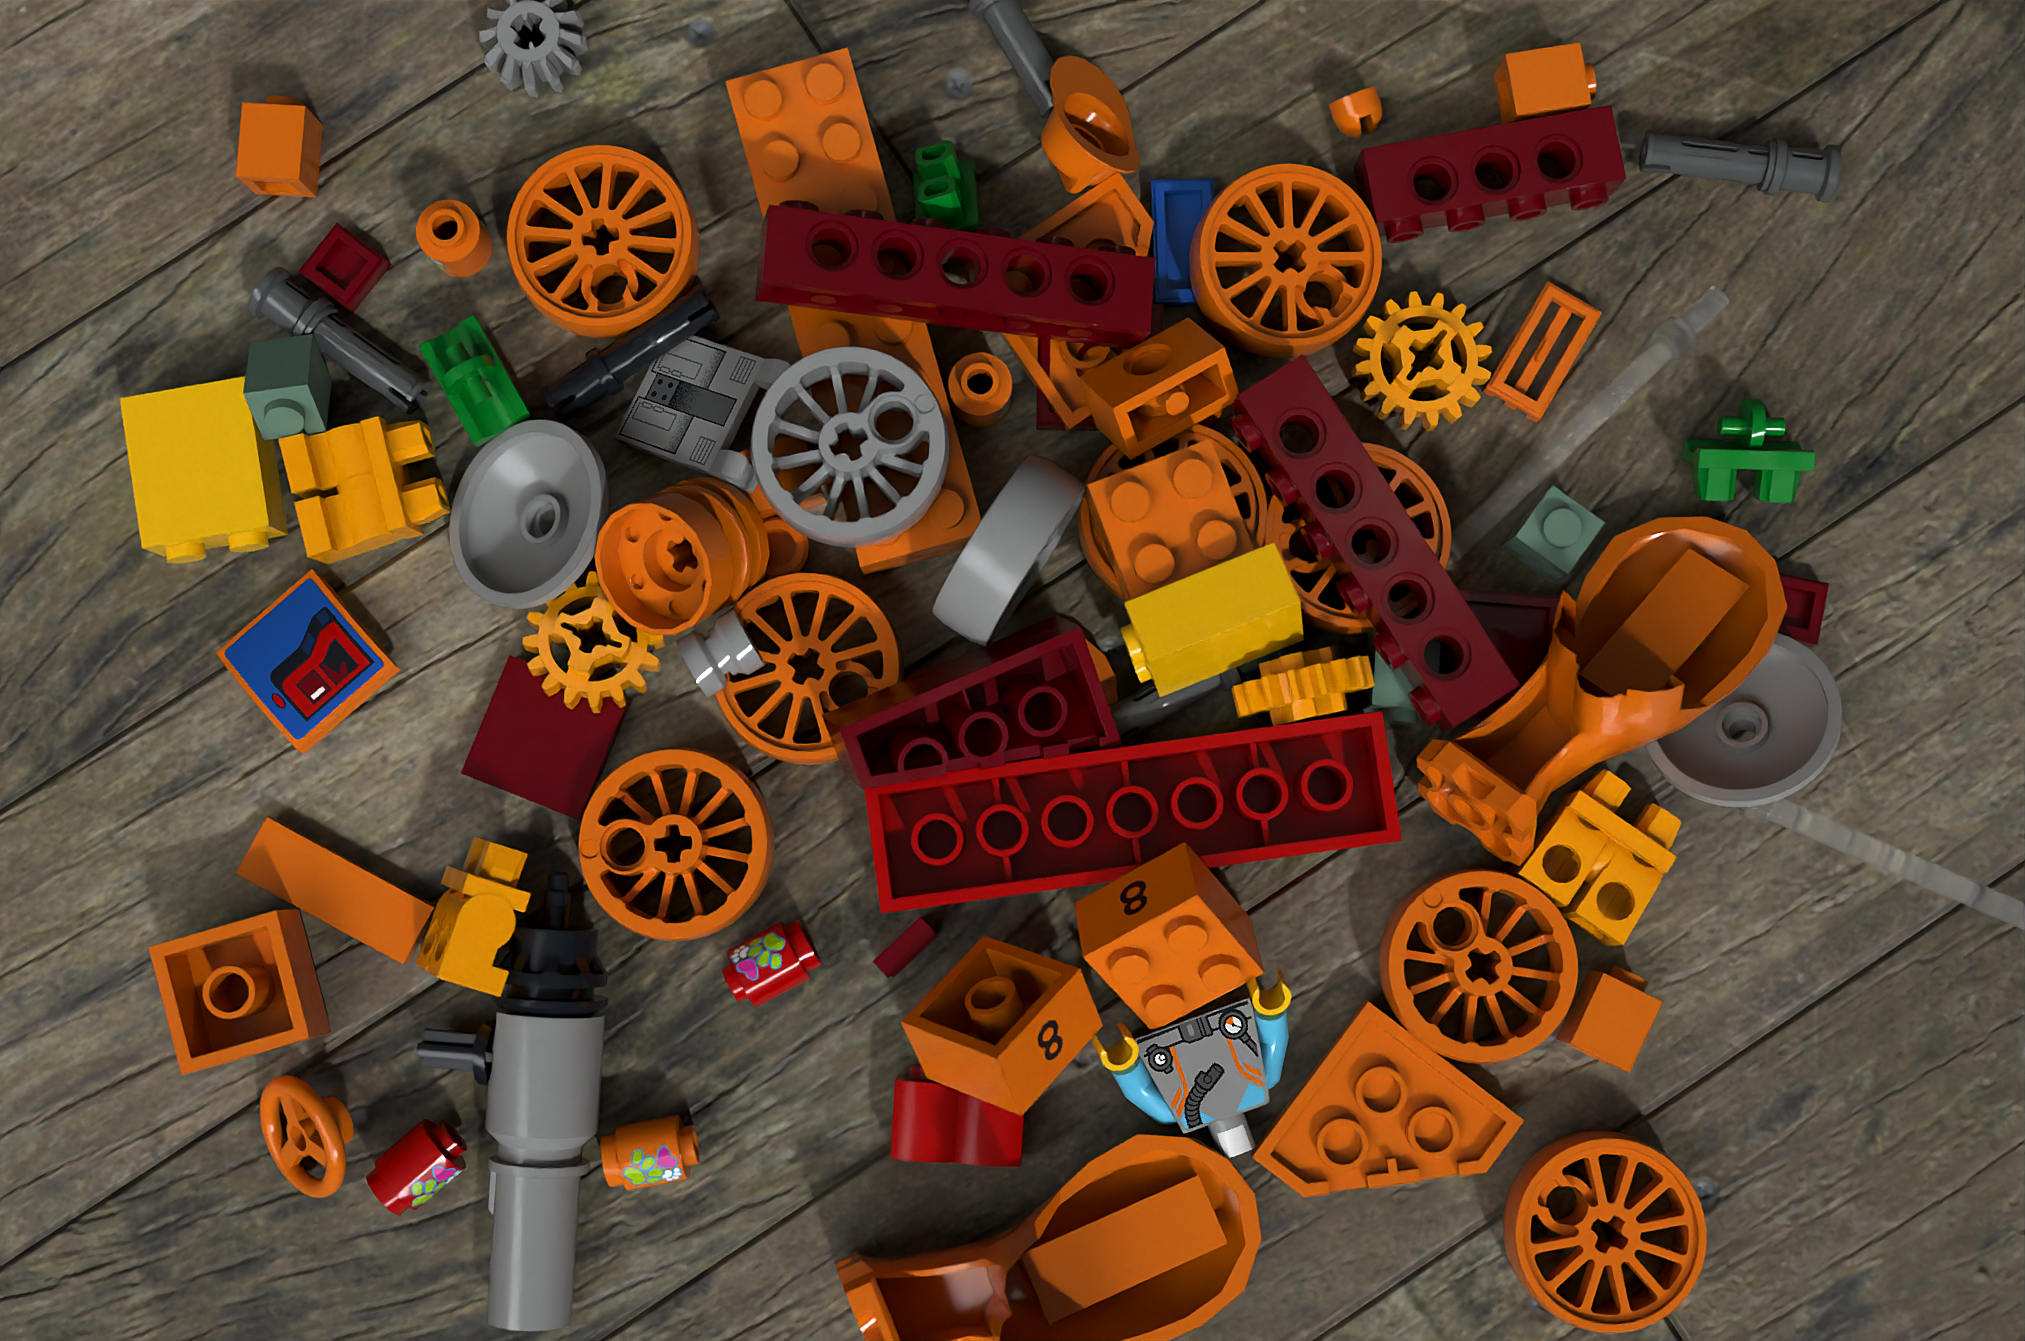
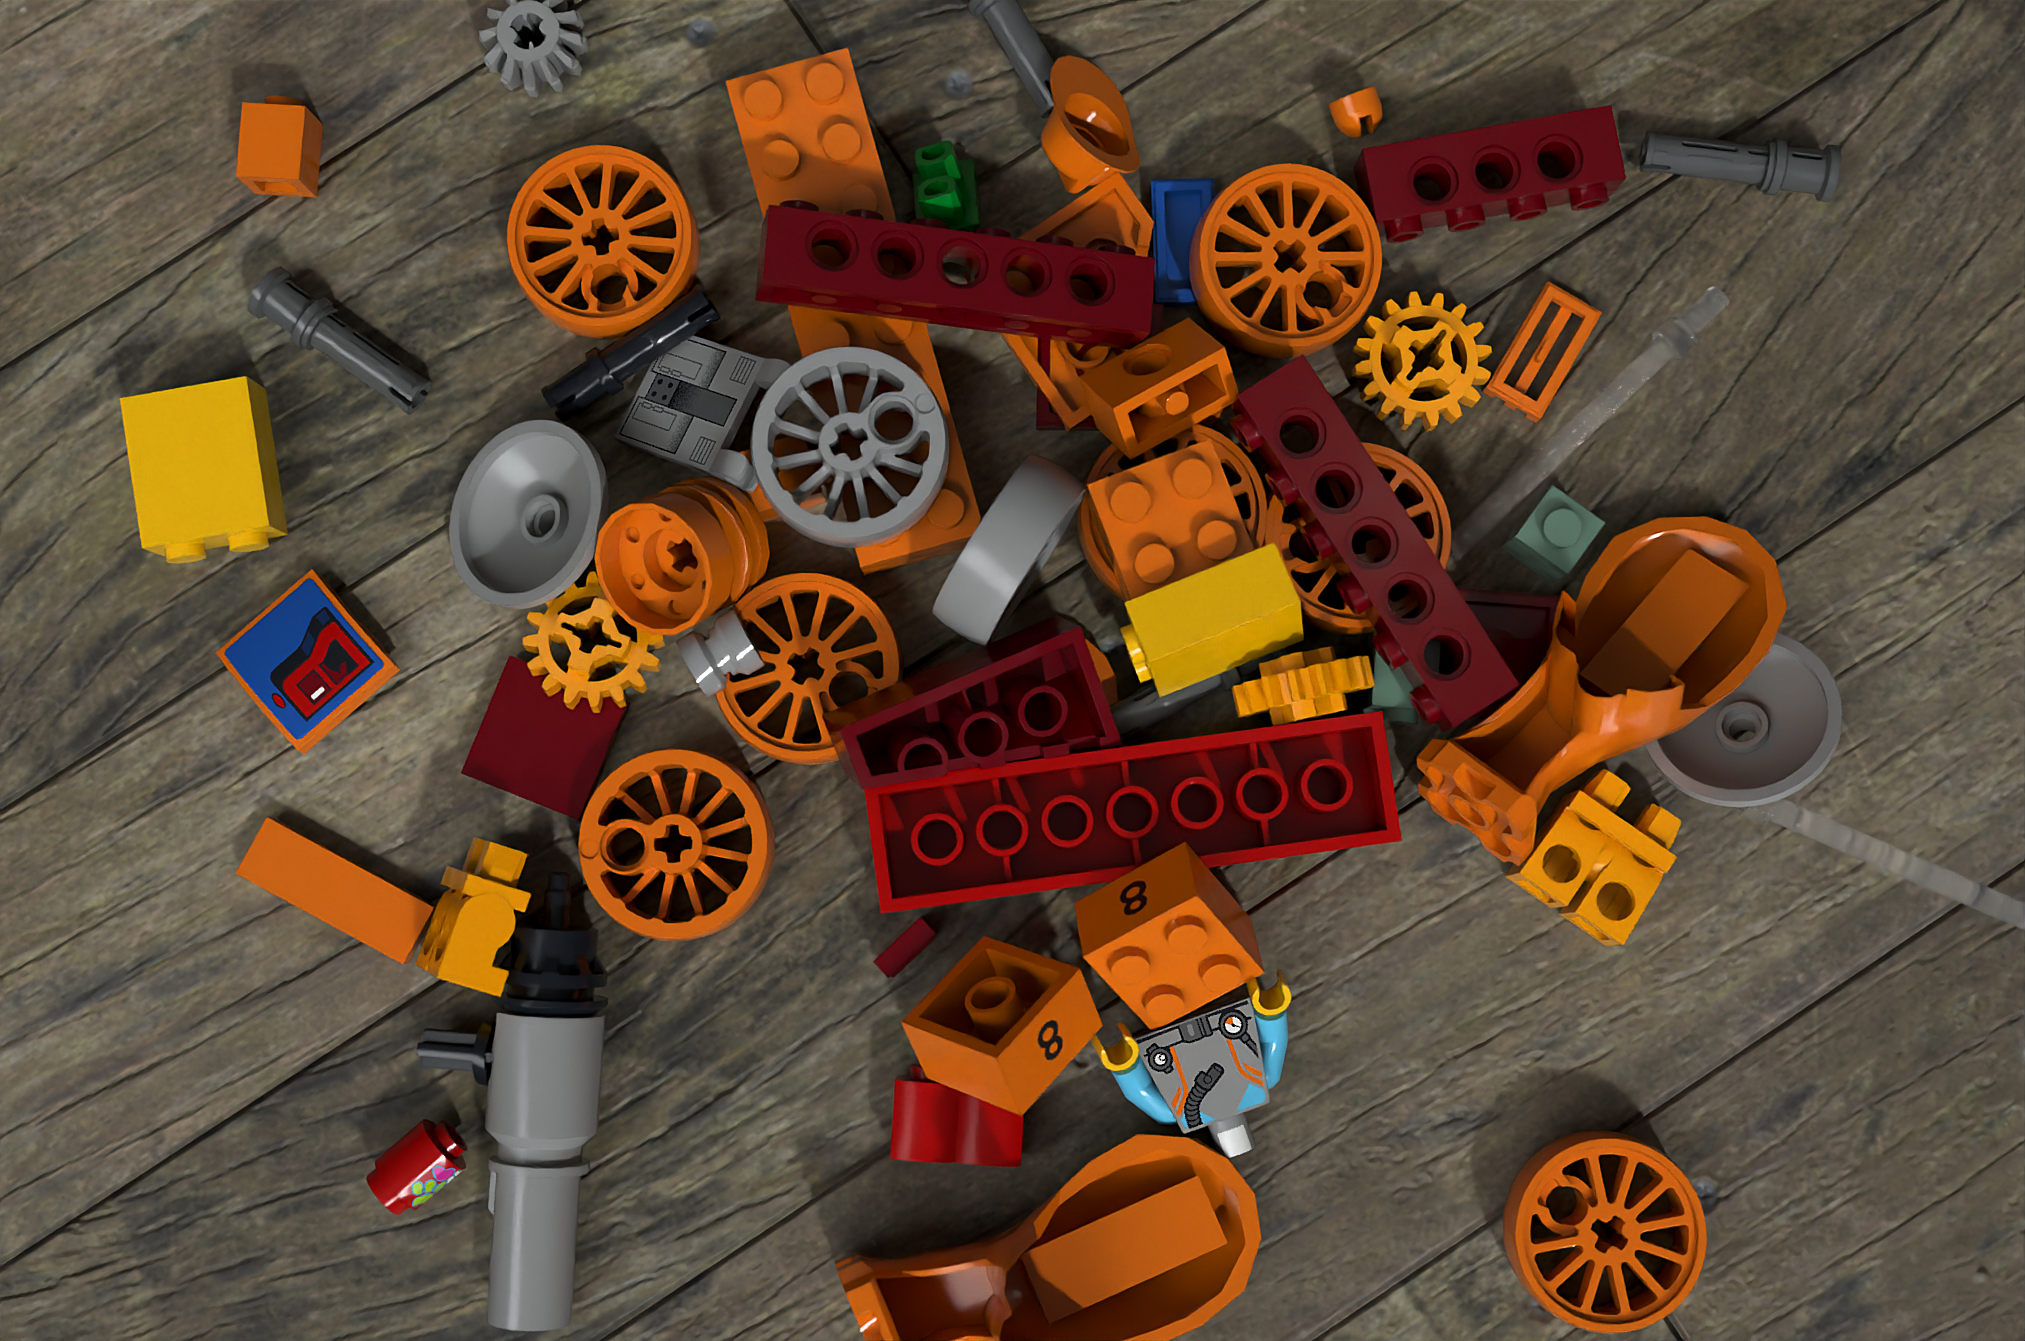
orange brick [148,909,332,1075] -> none
sand green brick [243,334,332,440] -> none
orange piece [259,1075,354,1198] -> none
light orange hips [278,416,451,564] -> none
dark red tile [298,223,391,313] -> none
orange brick [416,199,493,277] -> none
green hips [418,314,533,447] -> none
orange brick [600,1114,700,1191] -> none
red brick [721,920,823,1008] -> none
orange tile [762,517,810,580] -> none
orange brick [948,352,1012,427] -> none
orange plate [1249,1000,1525,1197] -> none
orange piece [1378,868,1578,1064] -> none
orange brick [1493,42,1596,124] -> none
orange brick [1556,966,1663,1073] -> none
green hips [1682,398,1816,503] -> none
dark red tile [1778,573,1829,647] -> none

